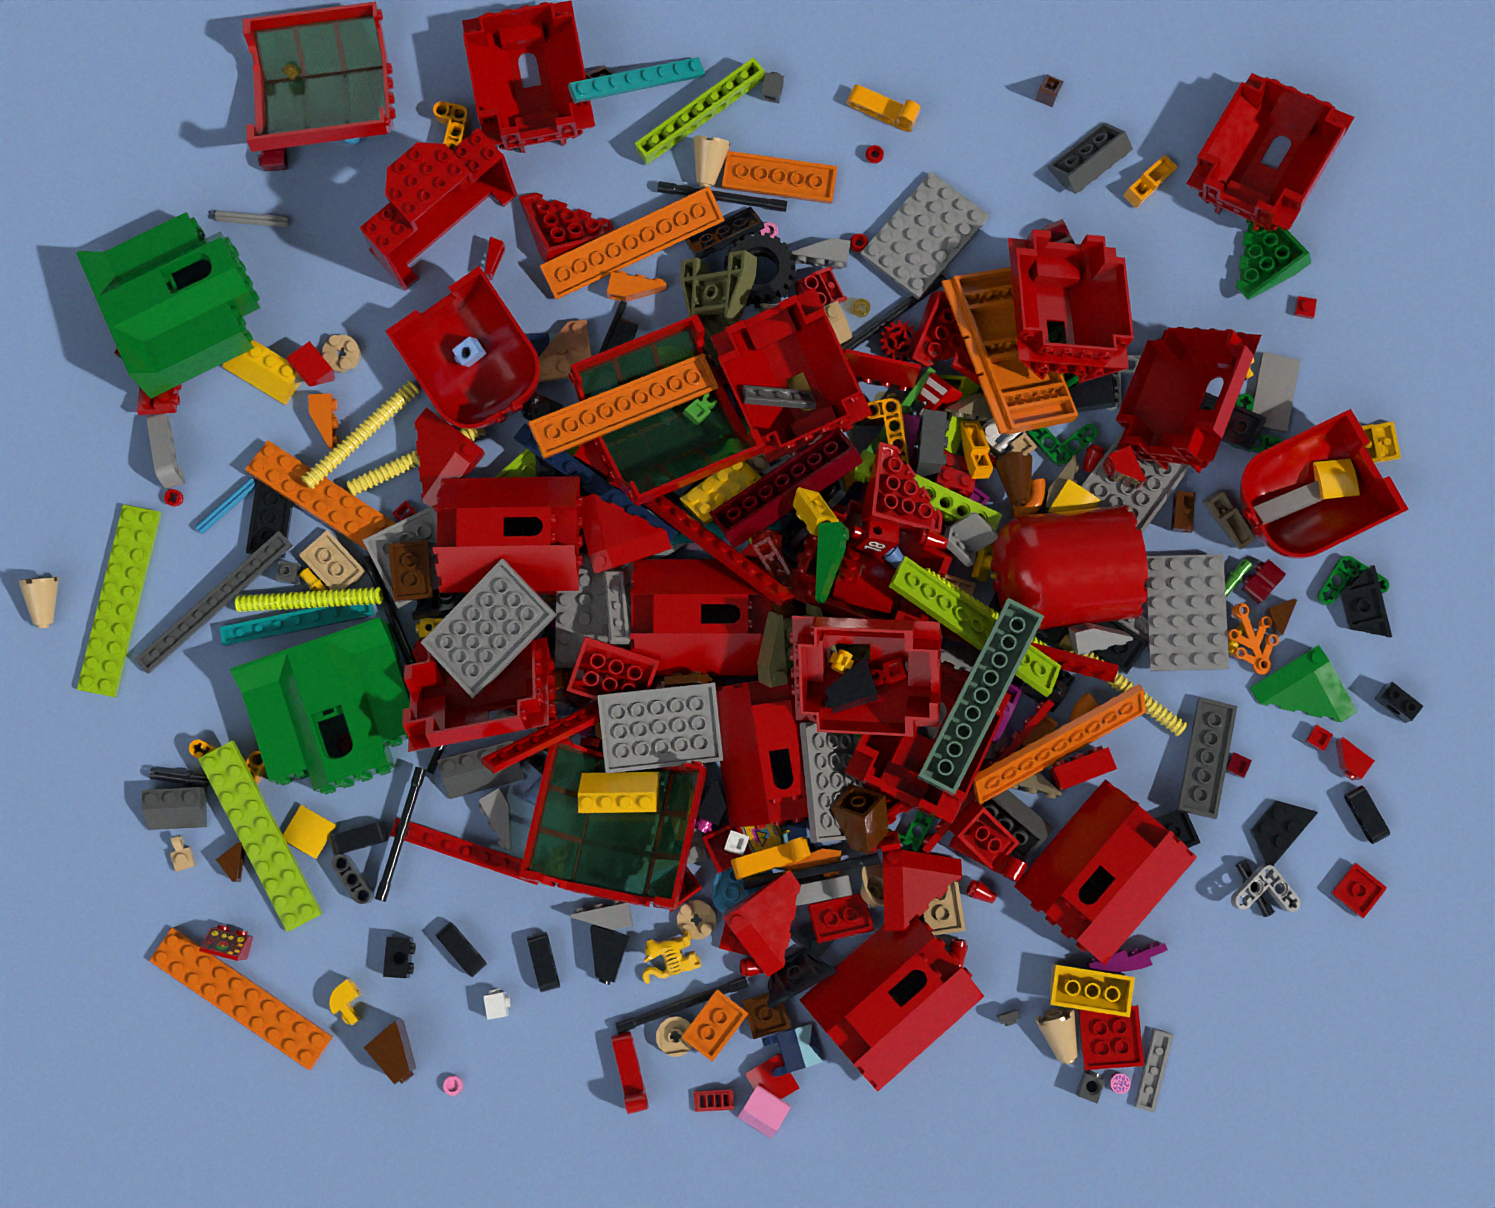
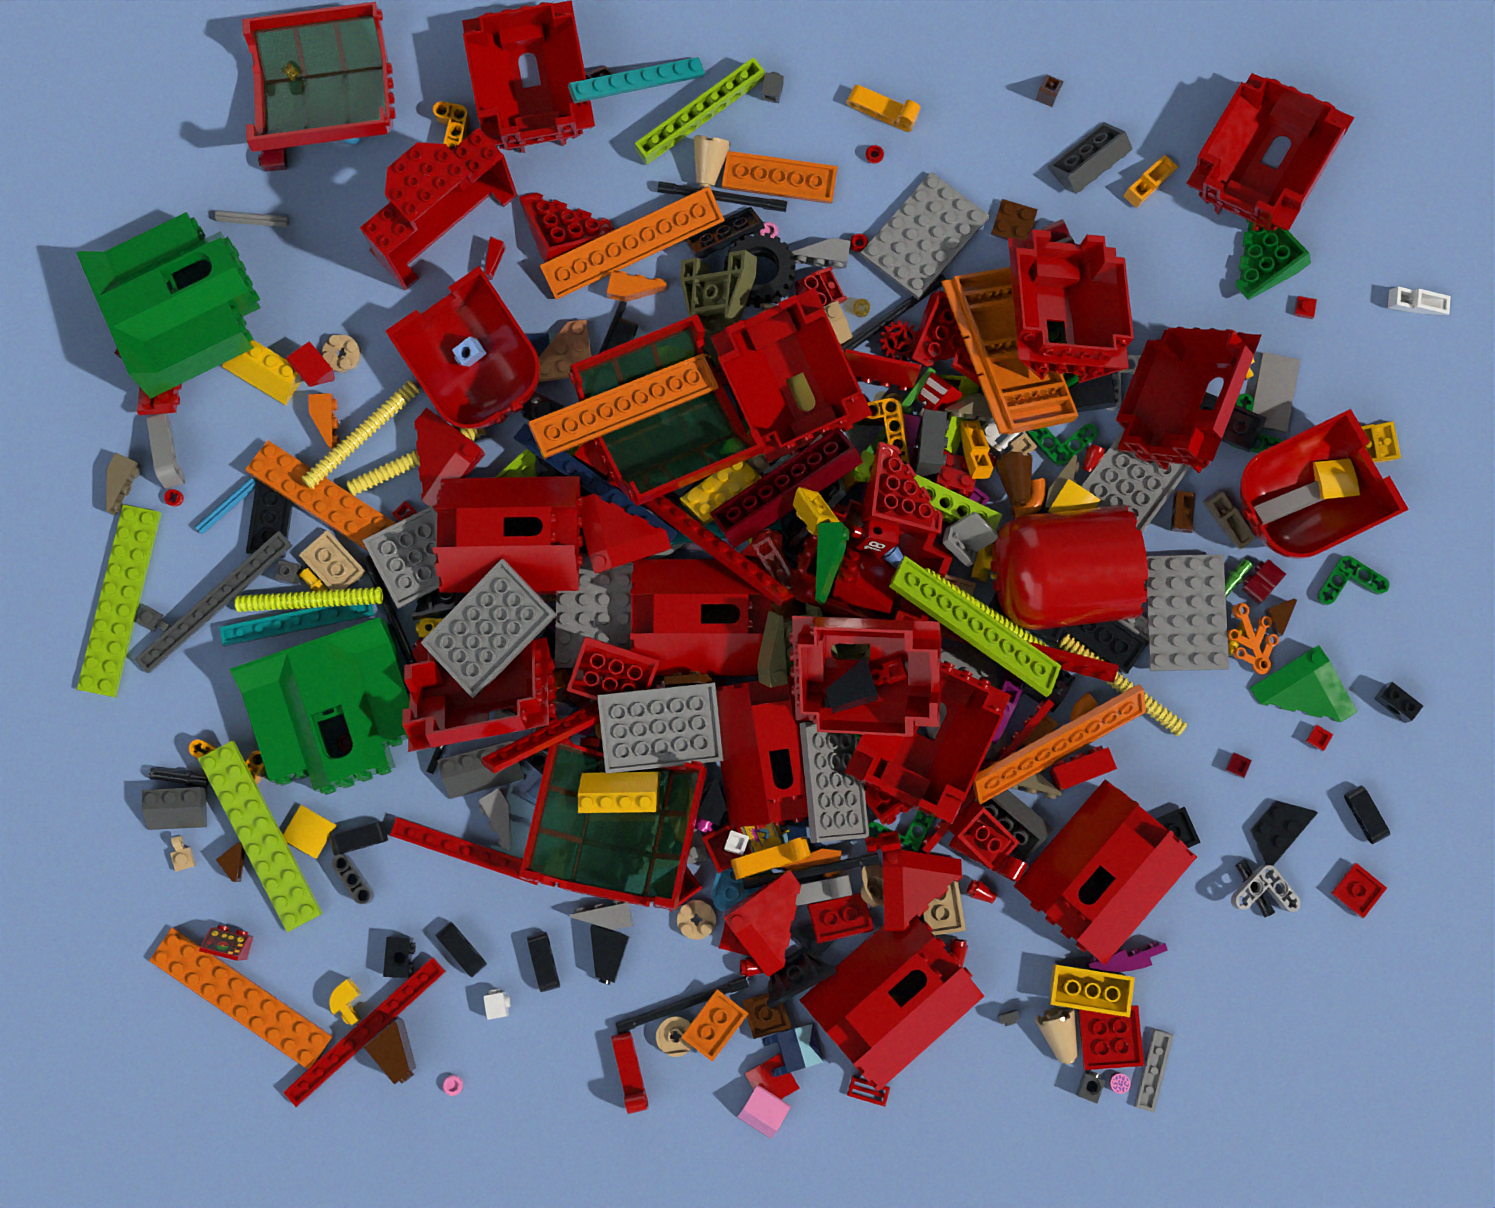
tan cone [19,576,59,628] -> none
black piece [375,767,427,902] -> none
reddish brown plate [388,540,433,602] -> none
light grey tile [603,571,630,644] -> none
yellow animal [642,930,702,984] -> none
bright green plate [683,393,718,426] -> none
red slope [693,1088,734,1112] -> none
dark grey tile [740,385,817,410] -> none
yellow gear [829,649,855,674] -> none
reddish brown slope [831,784,889,854] -> none
sand green brick [917,598,1044,796] -> none
red cone [918,528,948,549] -> none
light grey slope [1068,622,1133,655] -> none
red slope [1102,445,1146,489] -> none
dark grey plate [1177,697,1237,819] -> none
red slope [1336,737,1375,781] -> none
black wing [1339,565,1392,638] -> none
none -> dark tan slope [106,452,141,516]
none -> dark grey plate [136,605,171,632]
none -> red plate [283,957,447,1107]
none -> red tile [847,1076,890,1107]
none -> reddish brown plate [991,199,1038,240]
none -> white slope [1388,286,1451,315]

